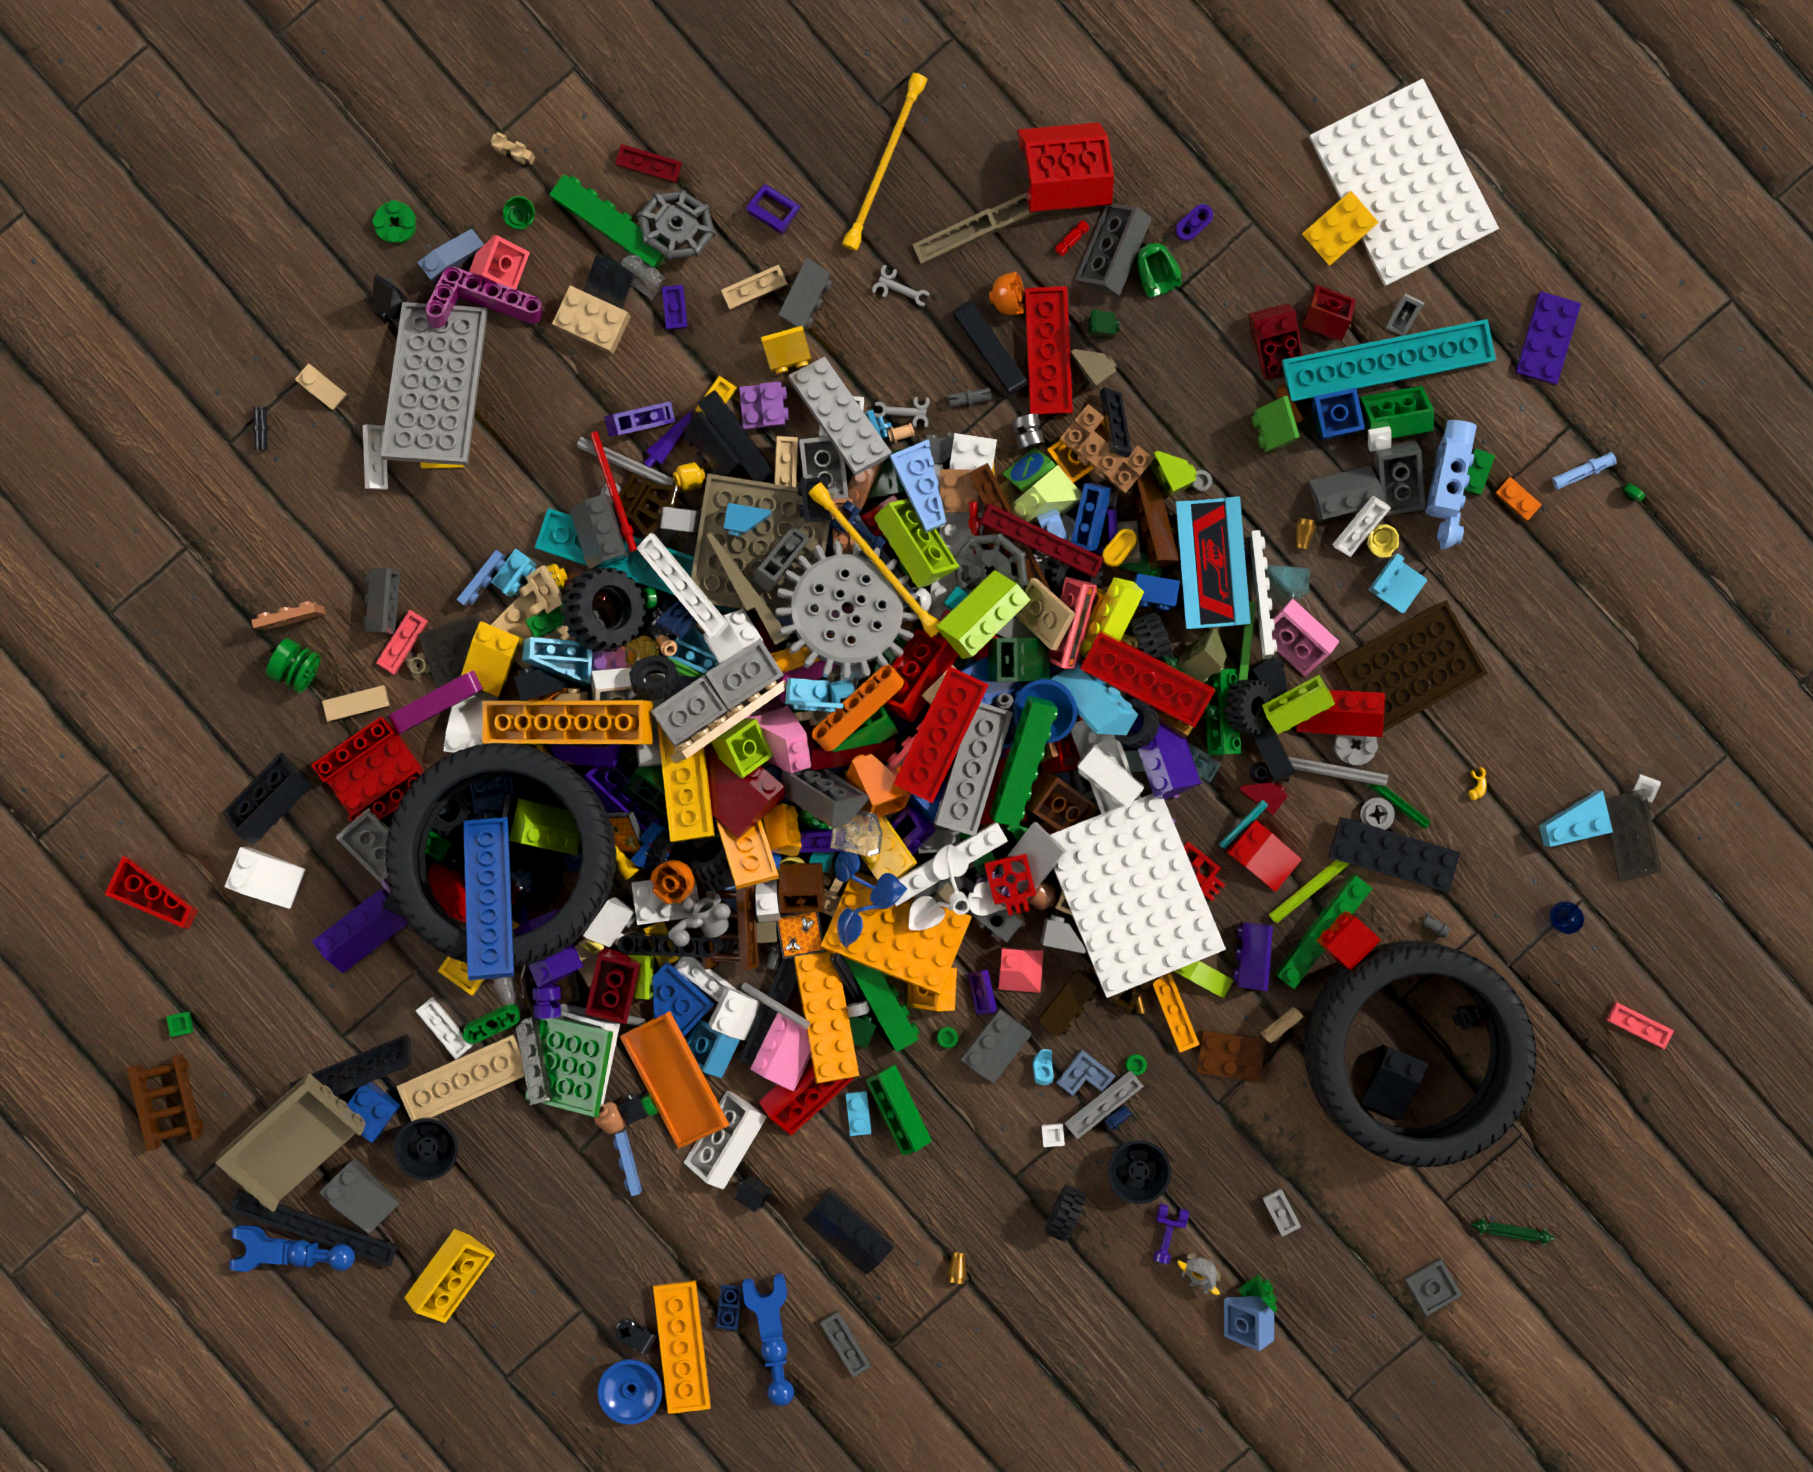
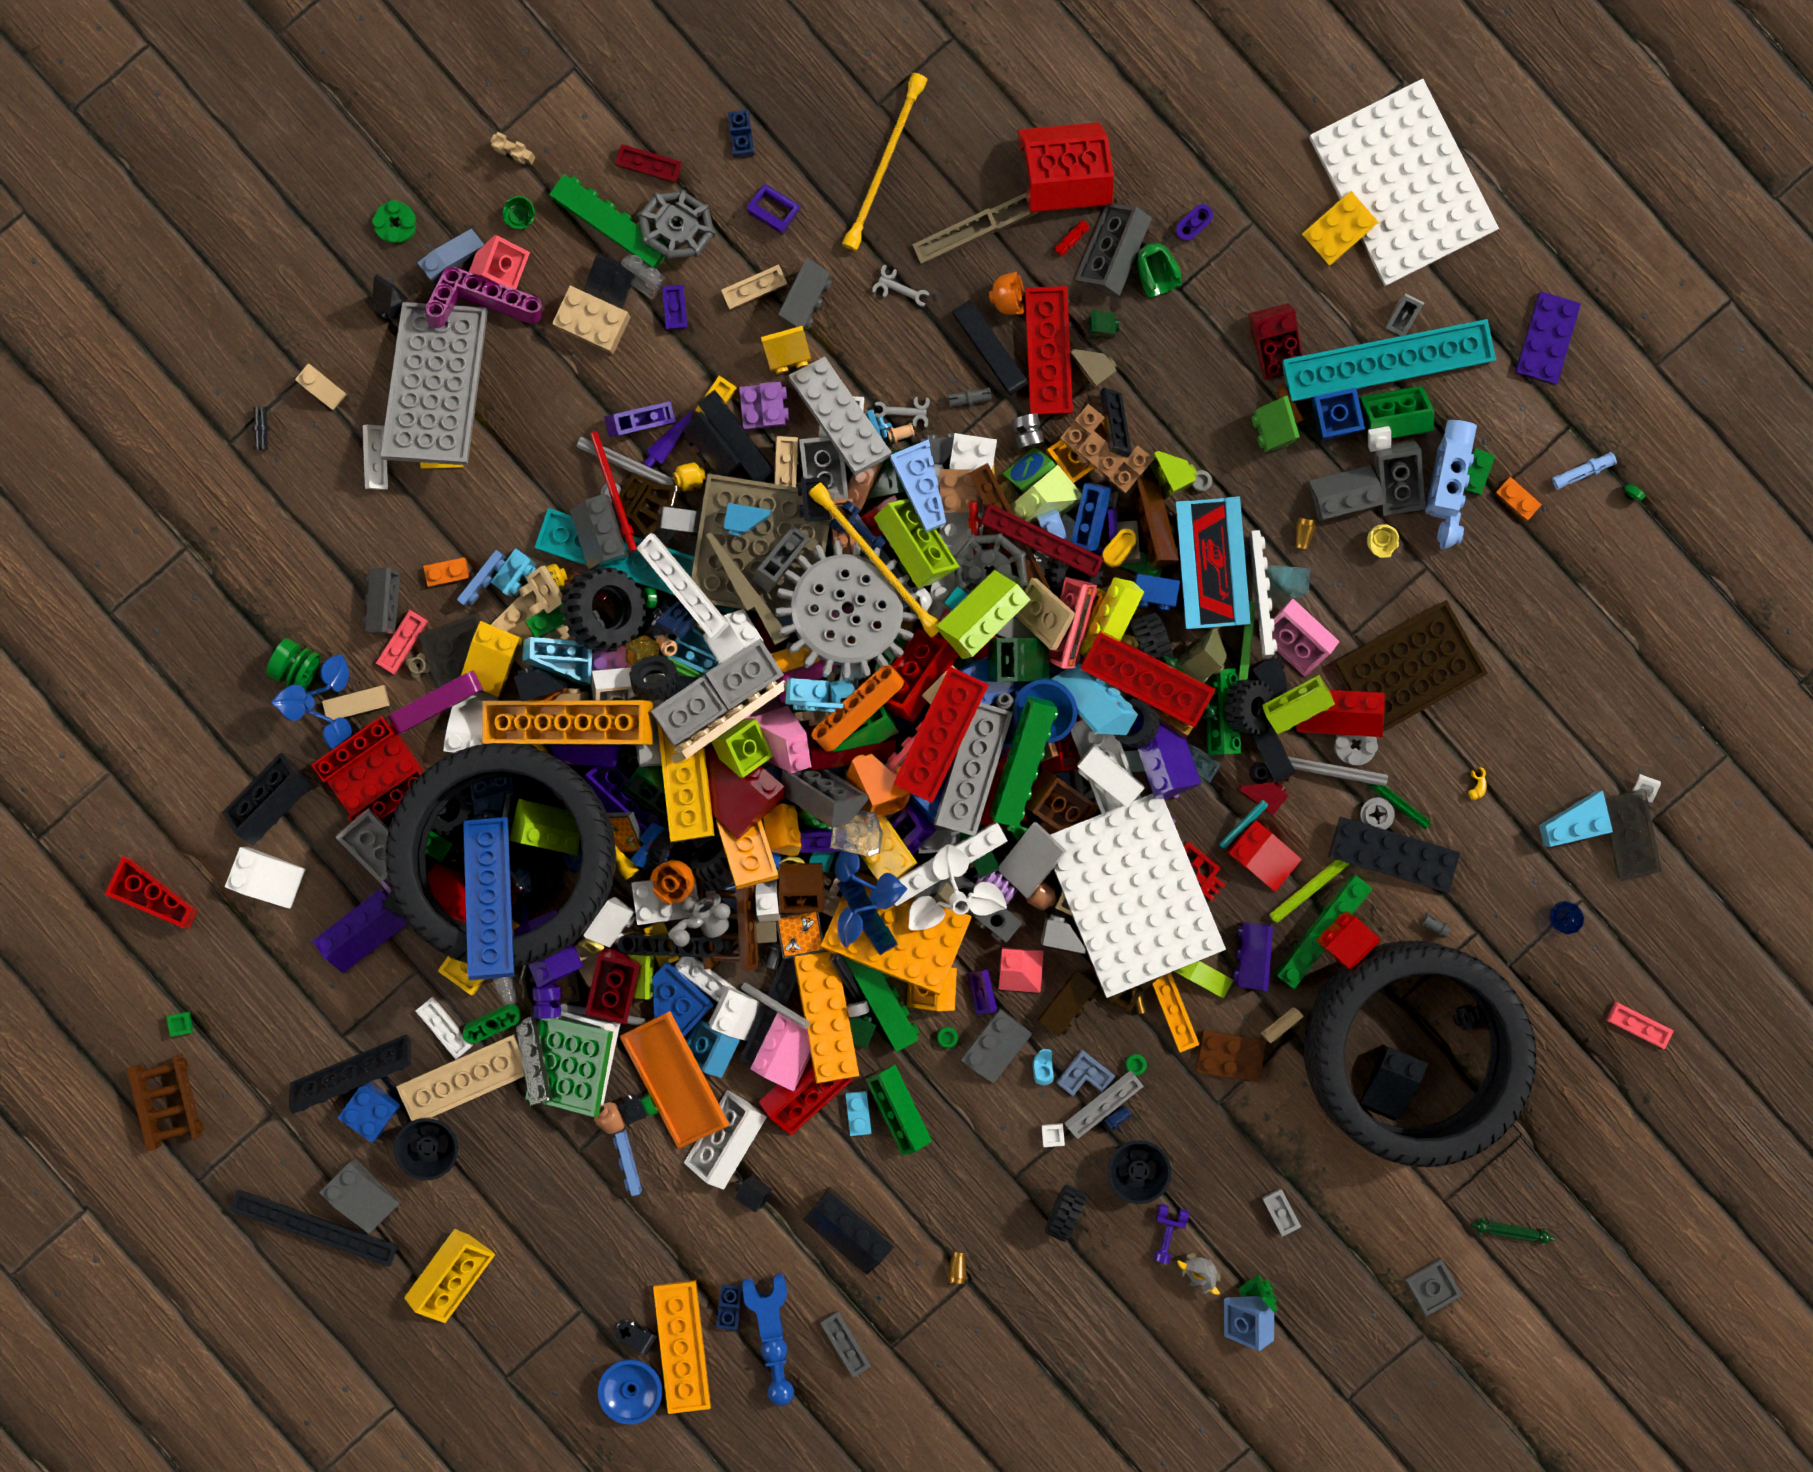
dark tan panel [215,1073,366,1212] -> none
blue piece [229,1225,355,1272] -> none
nougat plate [251,601,326,631] -> none
red piece [984,853,1037,916] -> none
dark red slope [1302,285,1356,342] -> none
white tile [1333,496,1391,557] -> none
medium azure bracket [1368,553,1427,613] -> none
none -> blue plant [271,654,352,750]
none -> orange plate [423,557,470,587]
none -> dark blue slope [728,110,754,158]
none -> clear blue slope [837,873,898,956]

